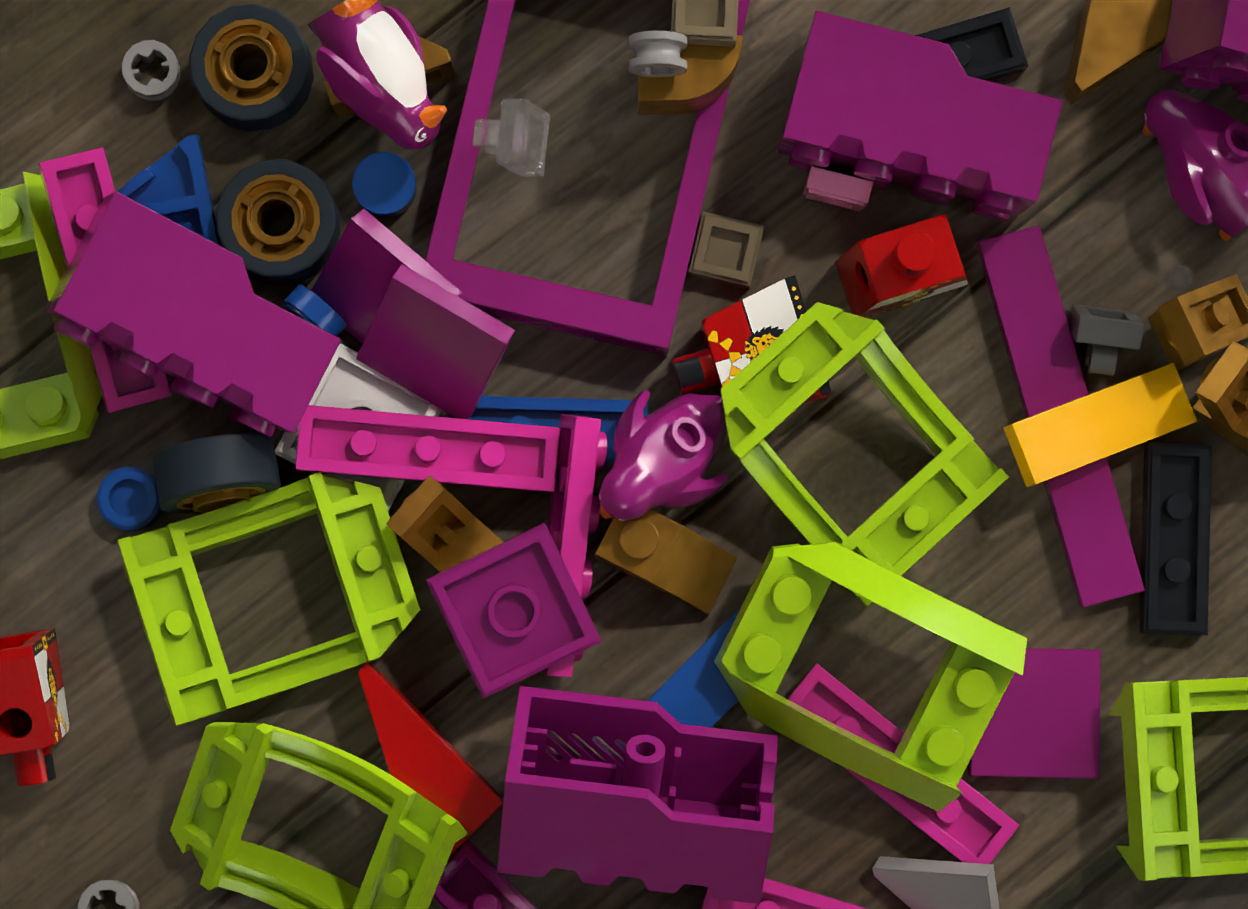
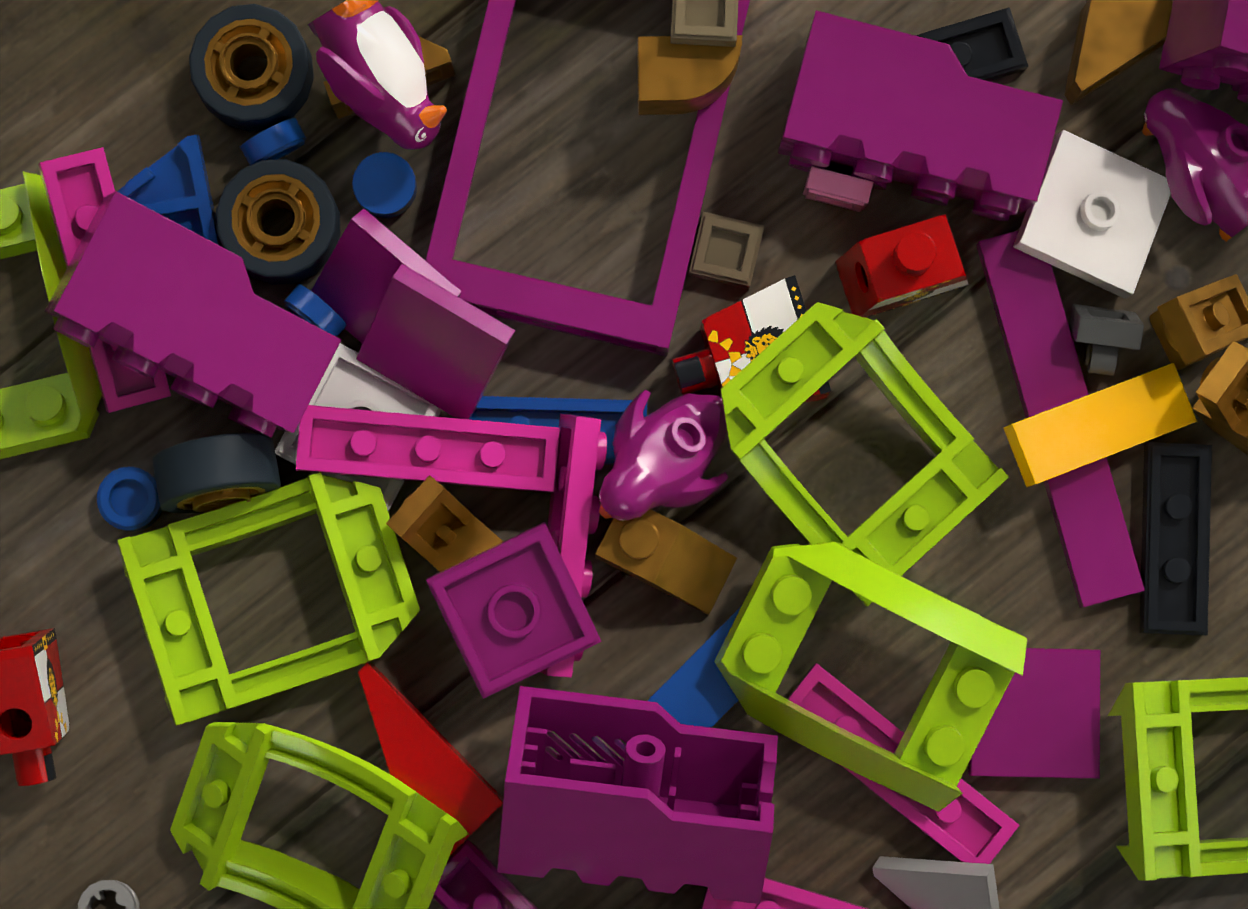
light grey bush [122,40,180,101] -> none
clear tile [472,99,550,177] -> none
light grey bush [629,31,687,77] -> none
none -> blue tile [240,118,307,166]
none -> white plate [1013,130,1171,298]

